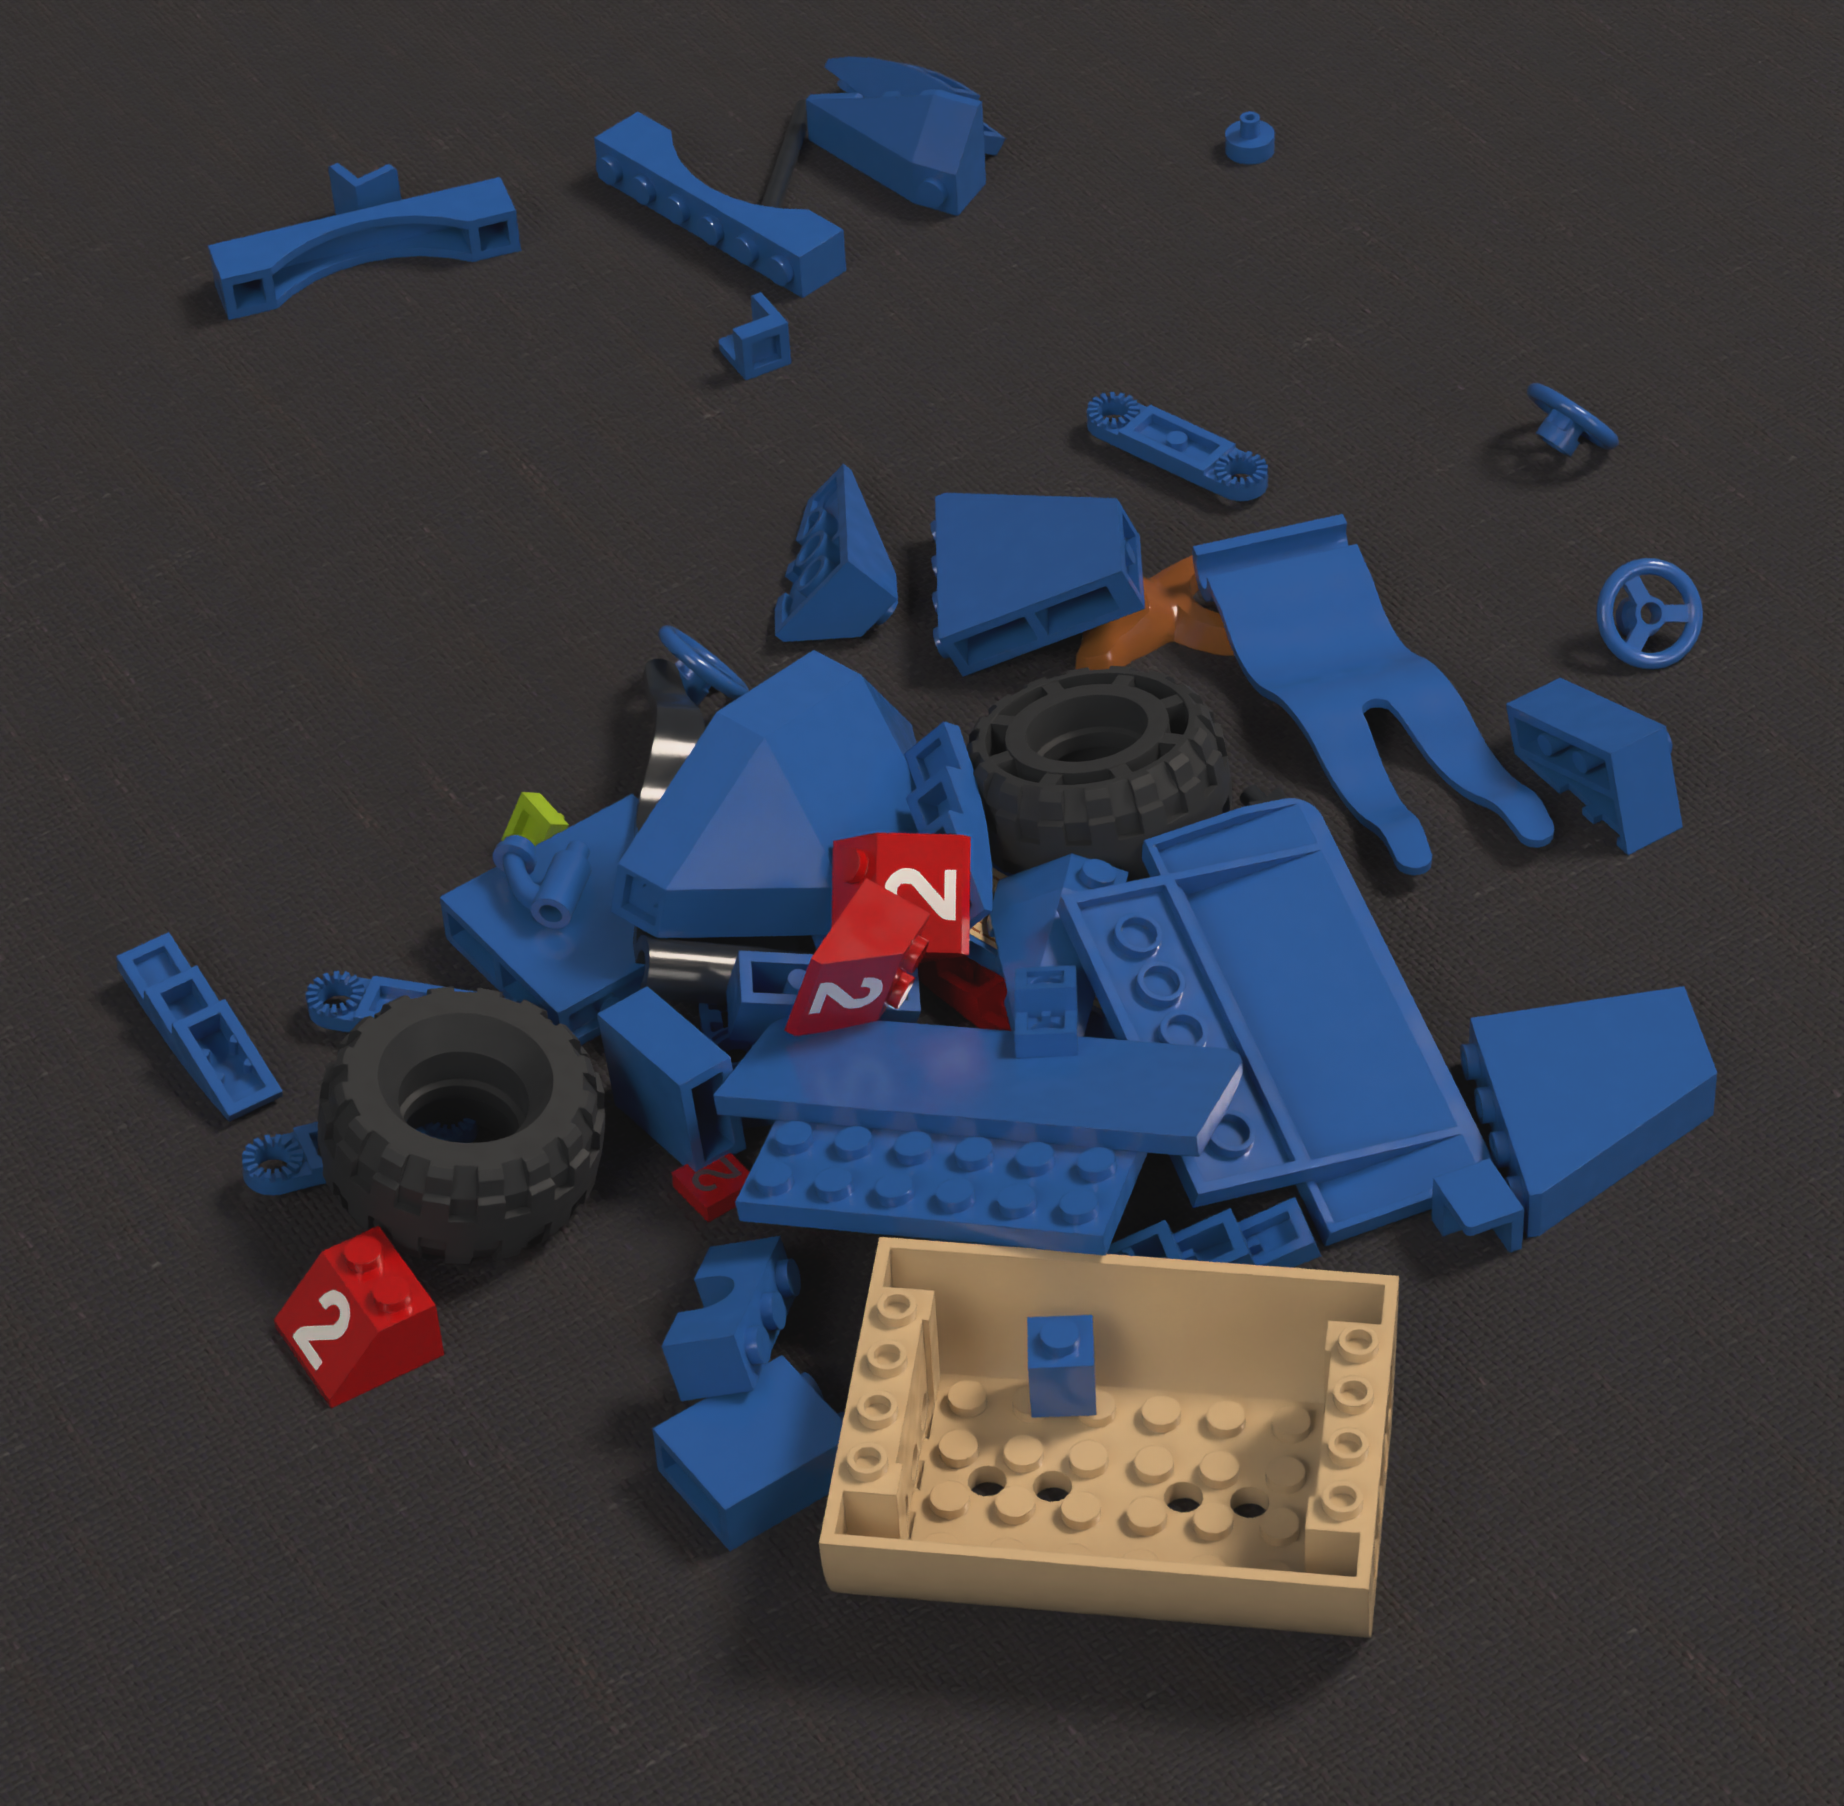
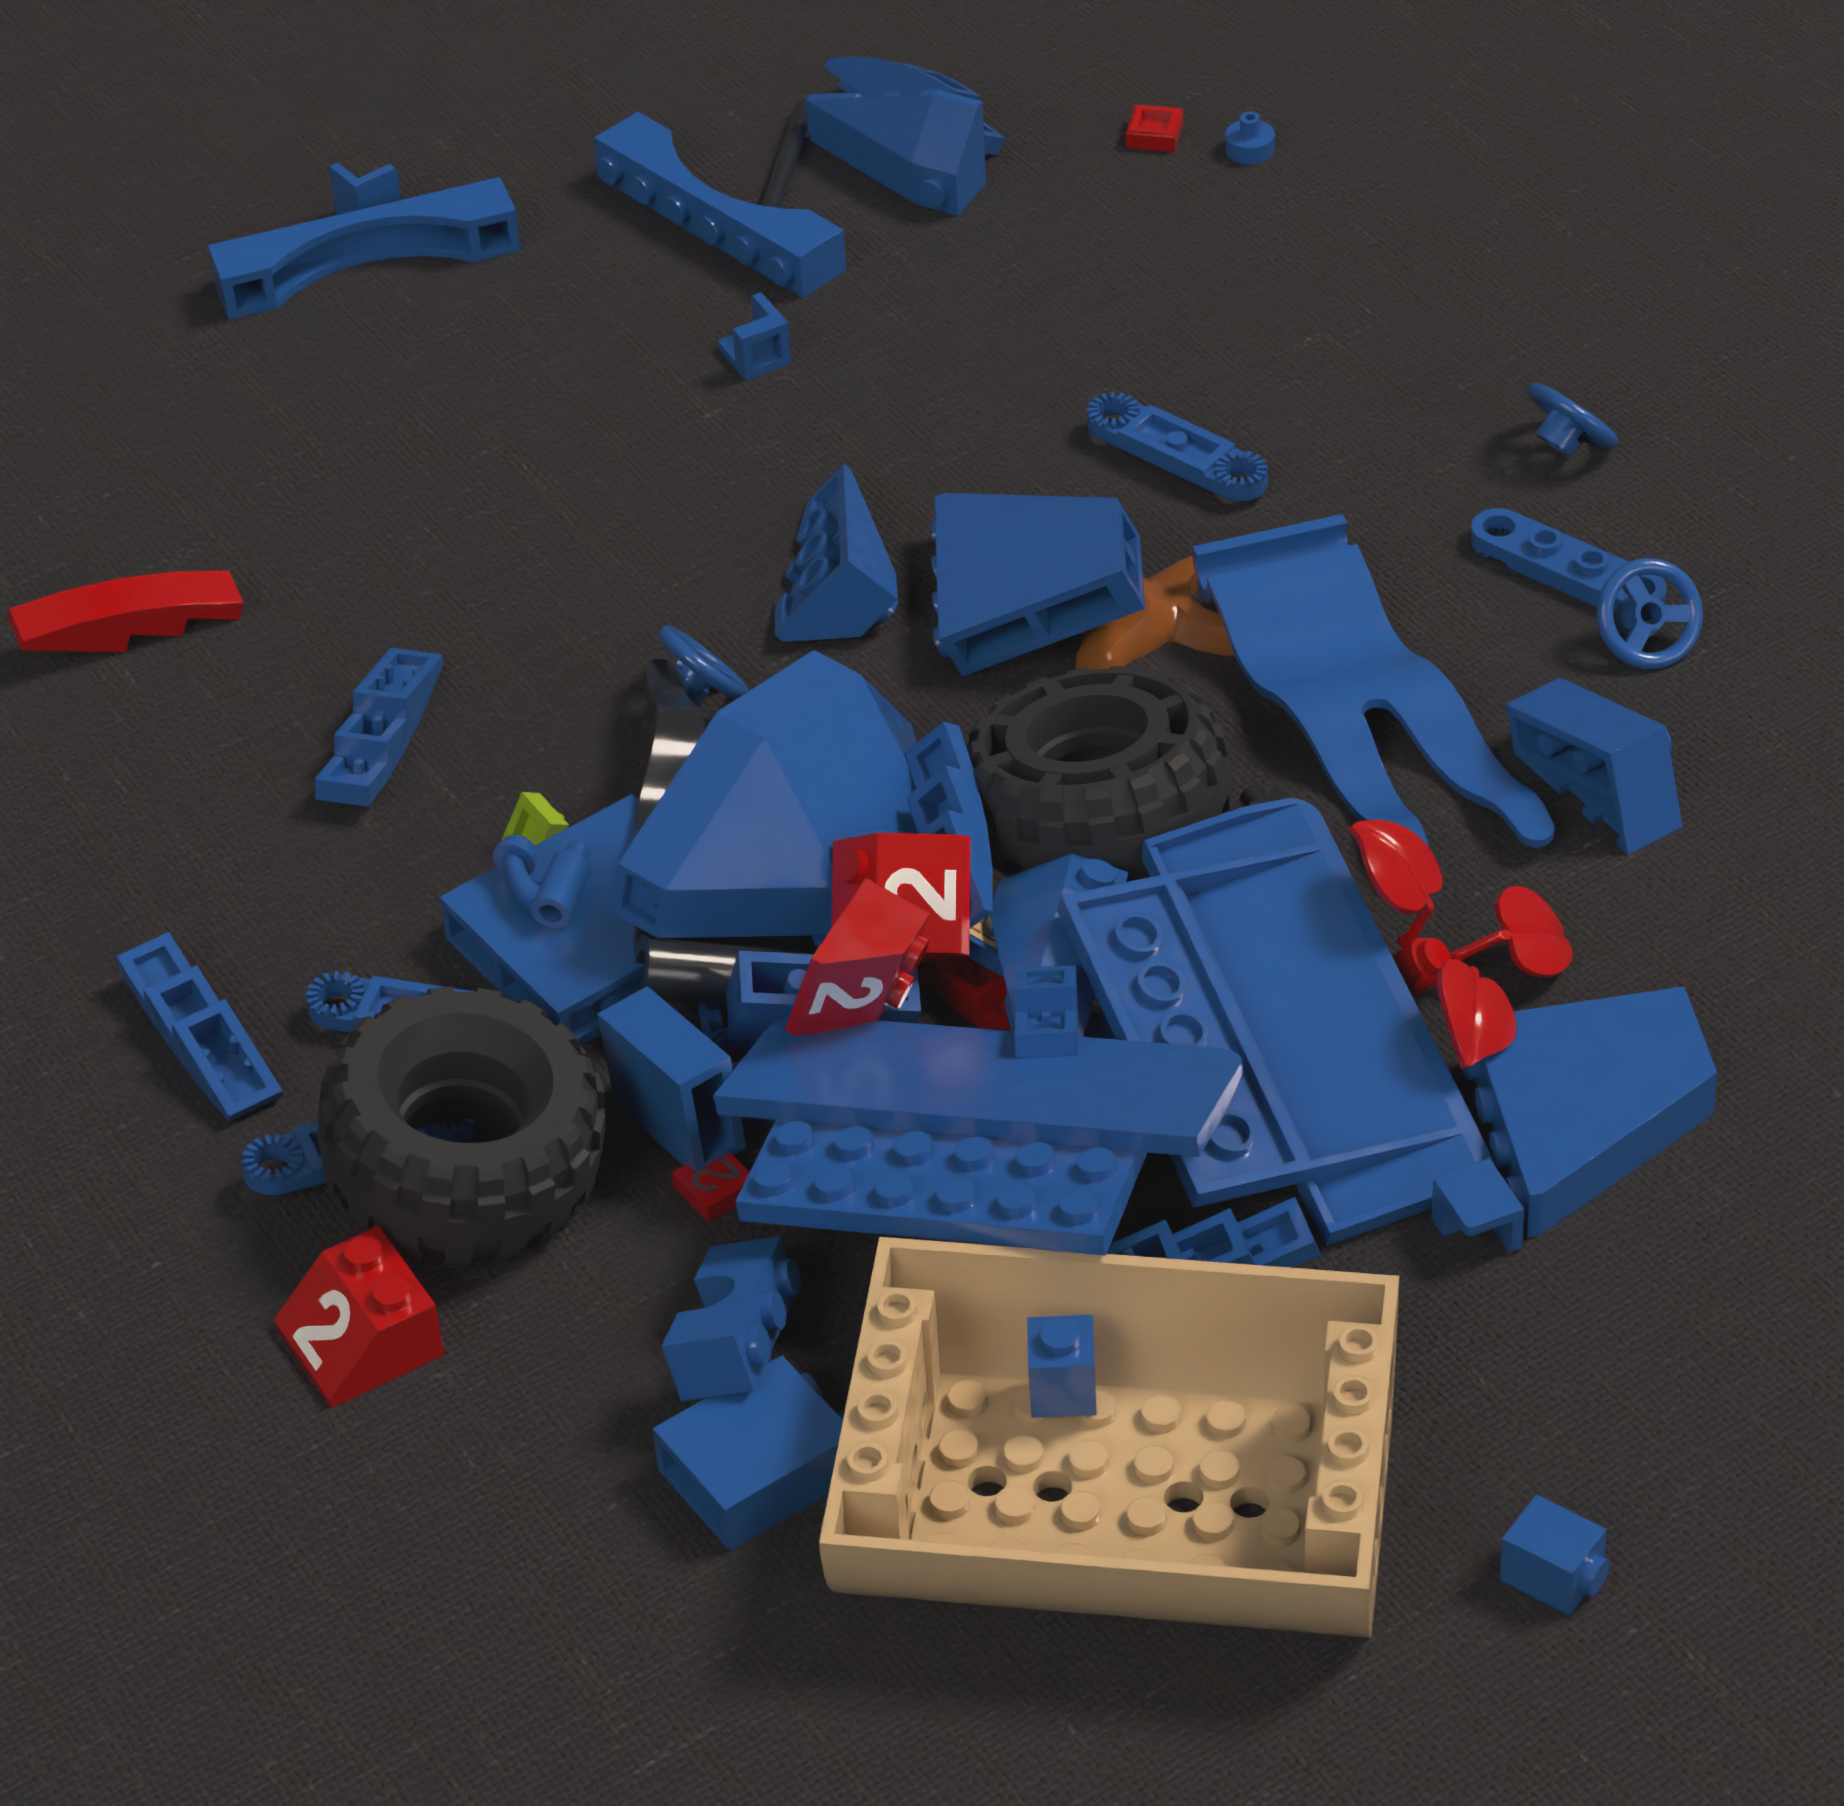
none -> red slope [7,570,244,652]
none -> blue slope [314,648,443,807]
none -> red tile [1126,105,1184,152]
none -> red plant [1347,820,1573,1069]
none -> blue plate [1471,508,1666,621]
none -> blue brick [1500,1494,1610,1616]

